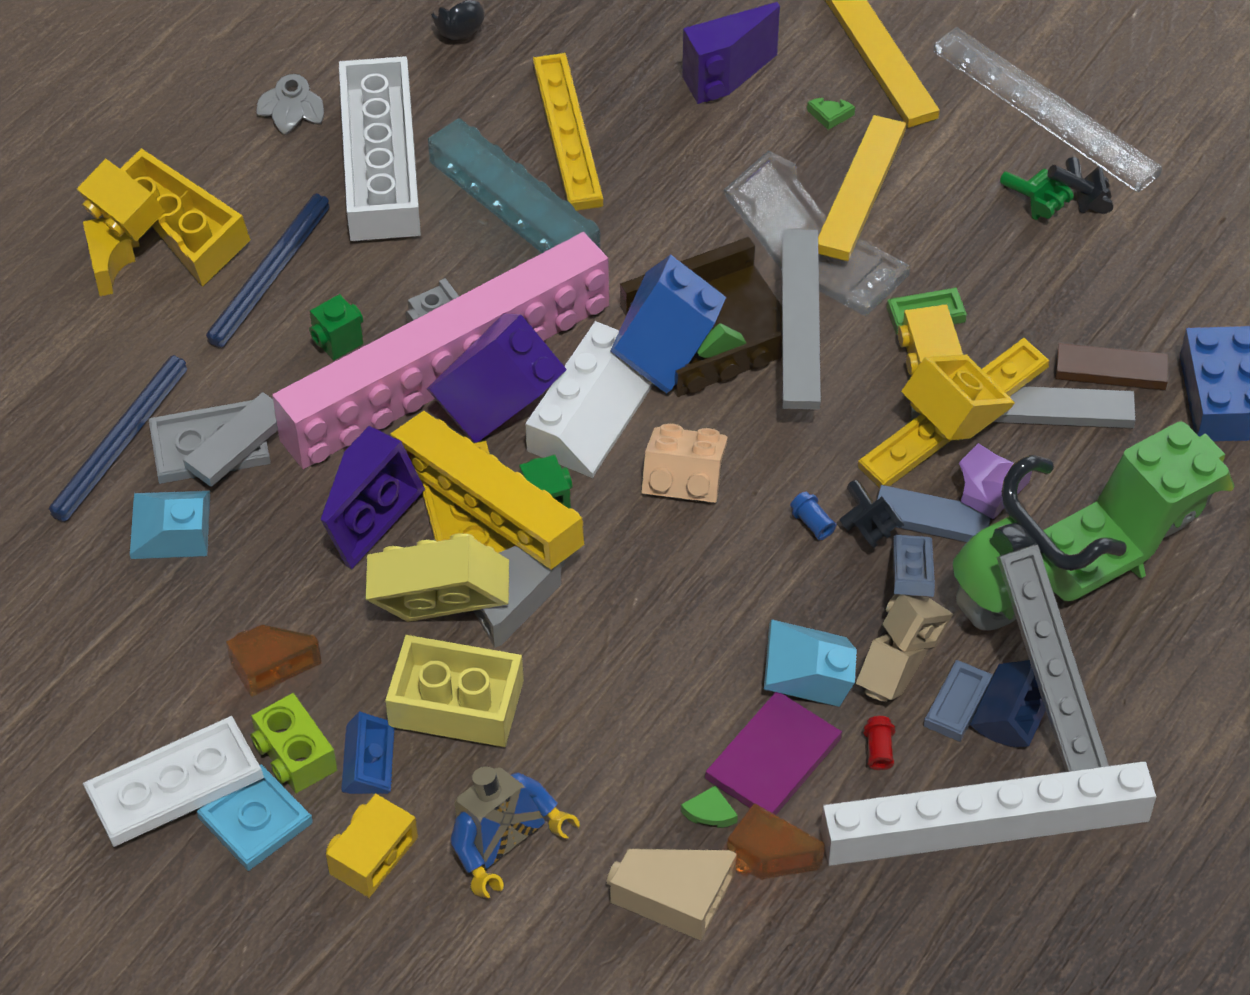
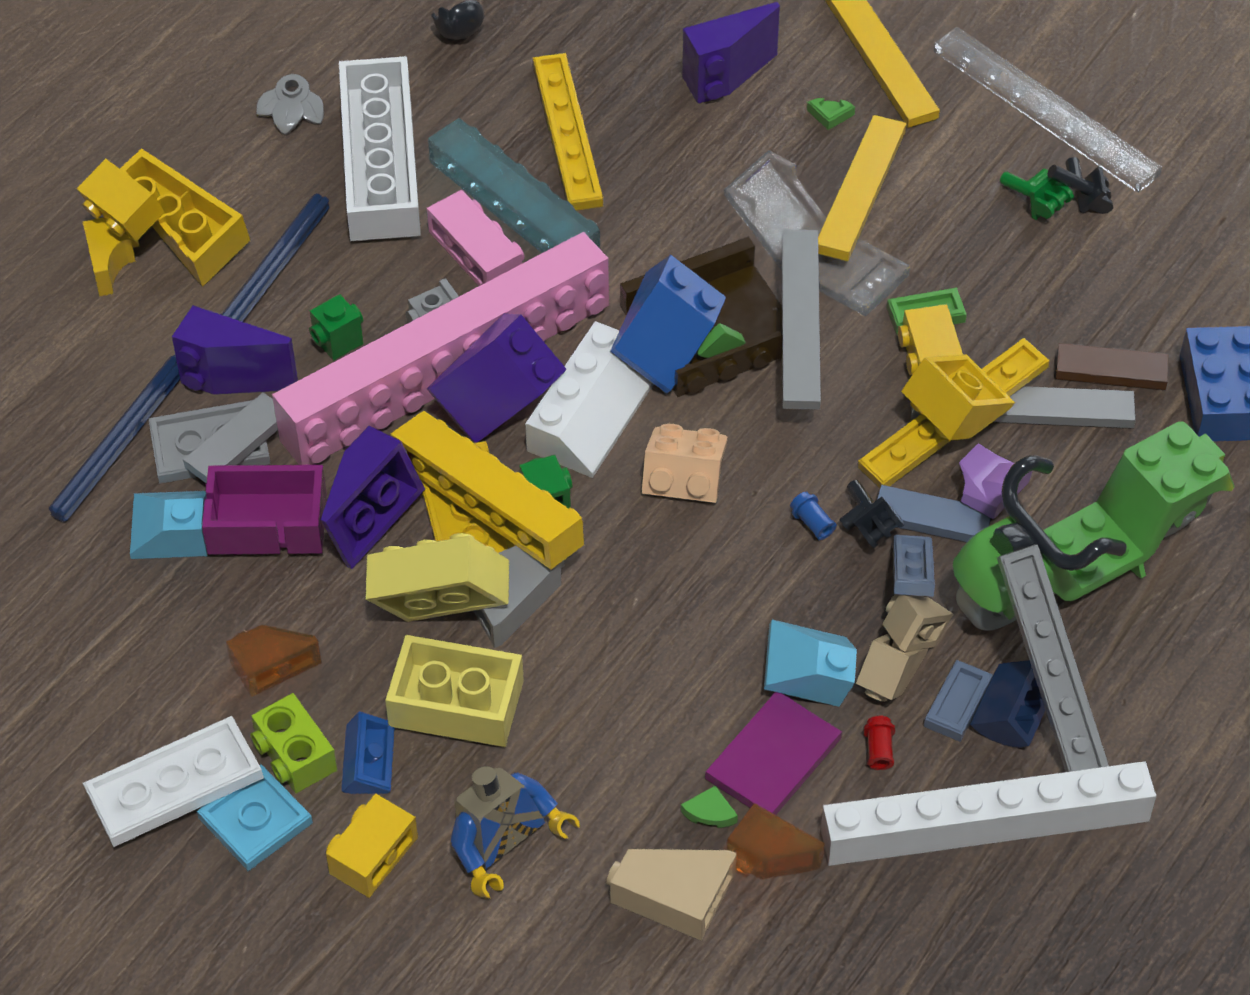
none -> dark purple slope [172,306,298,394]
none -> magenta piece [202,465,327,554]
none -> bright pink brick [427,190,524,286]

